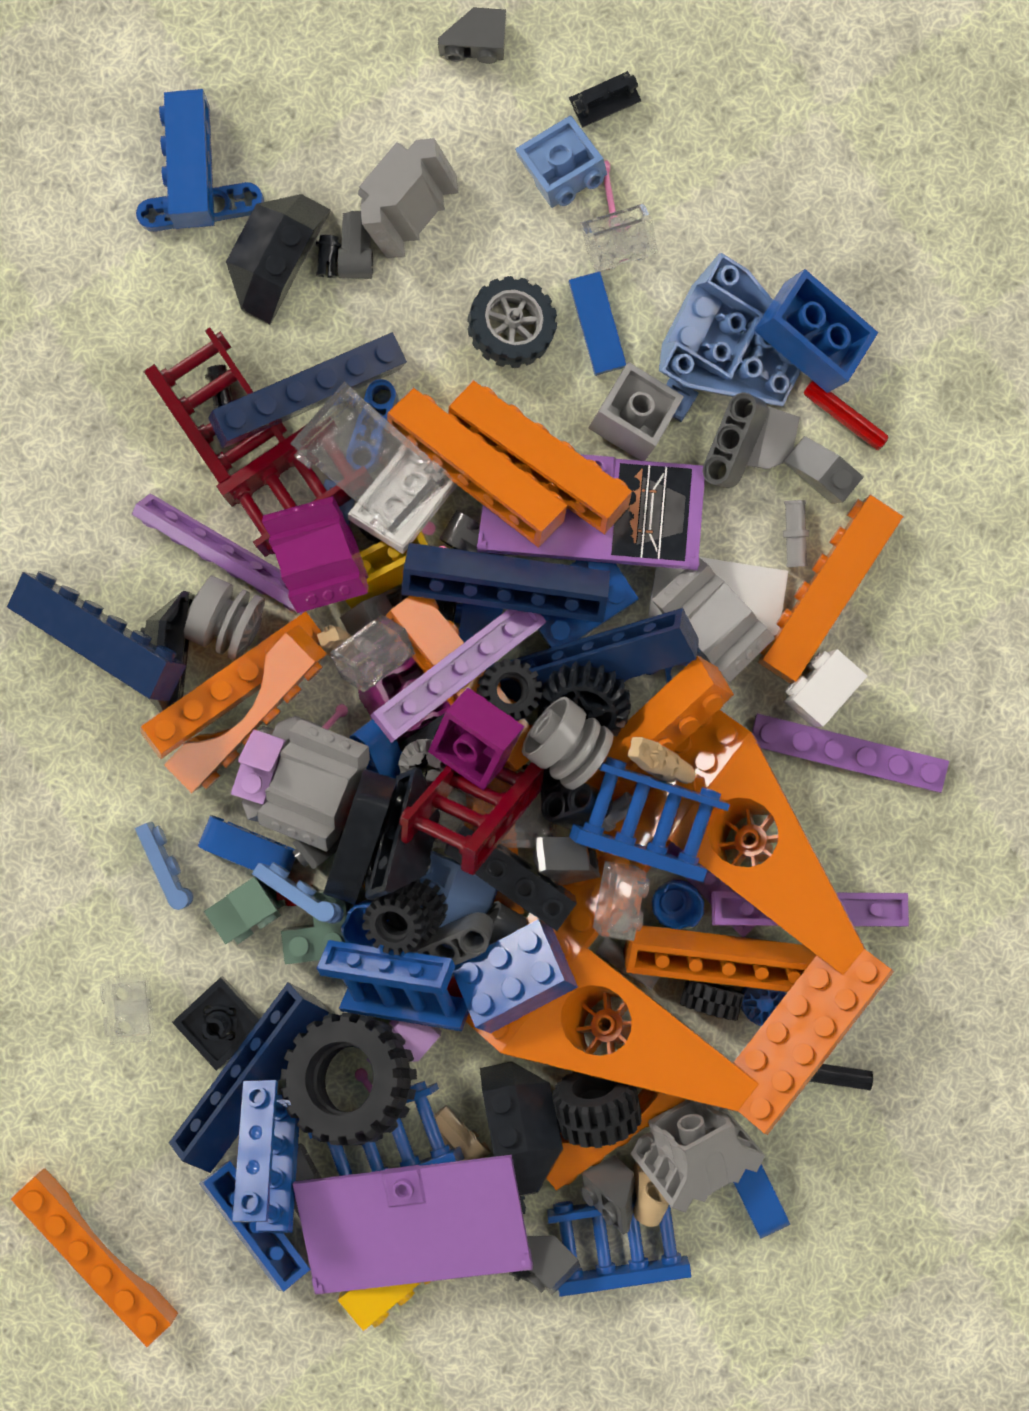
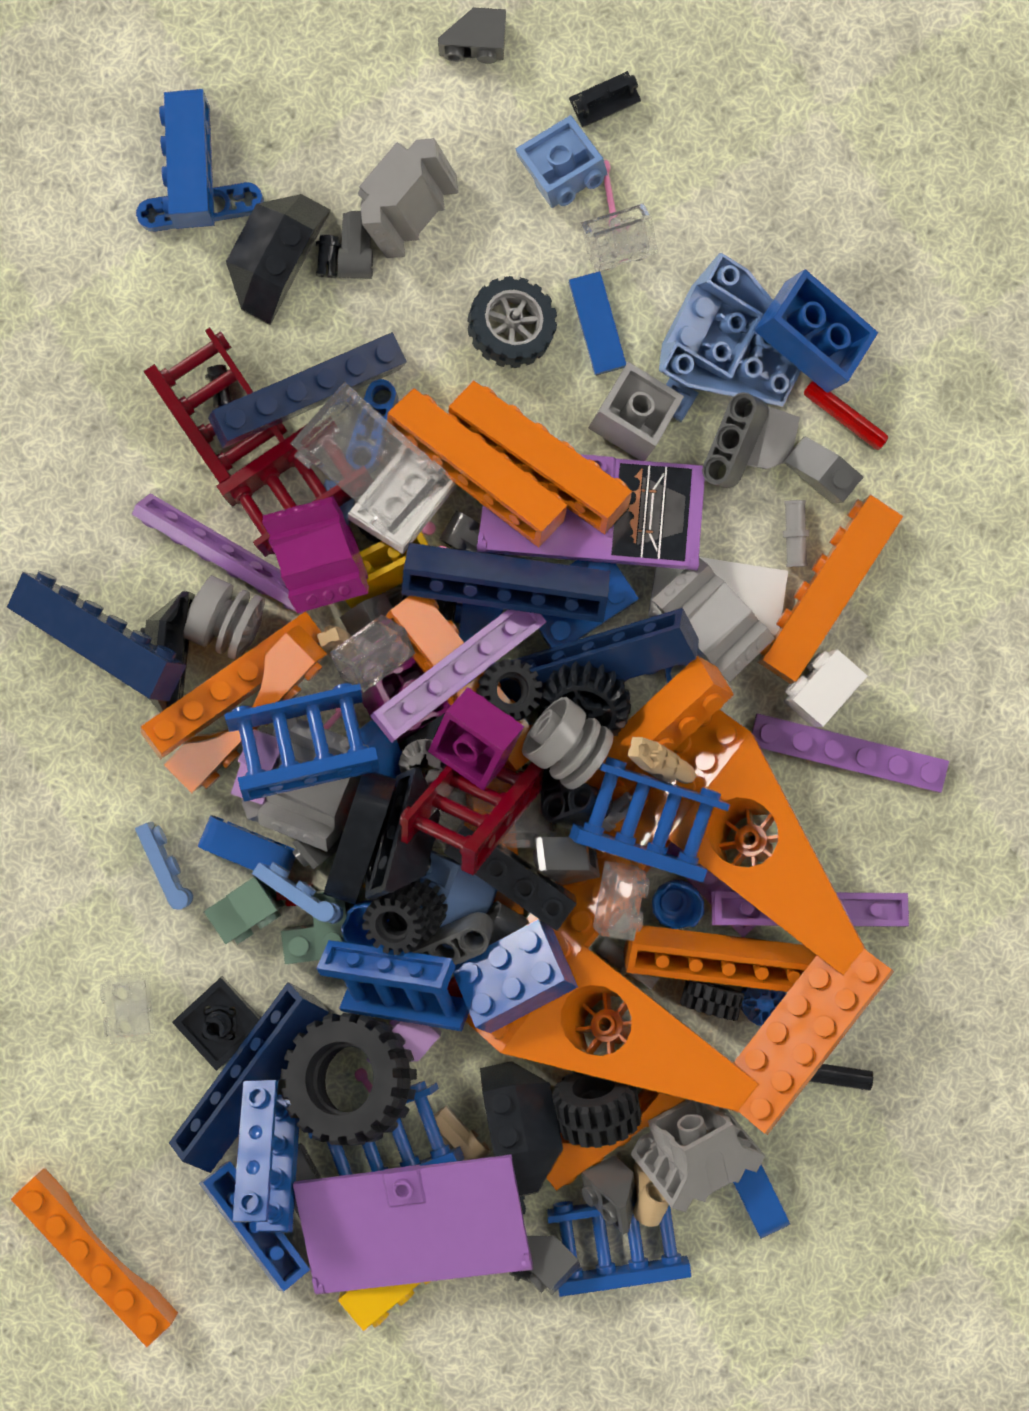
none -> blue fence [224,683,380,802]

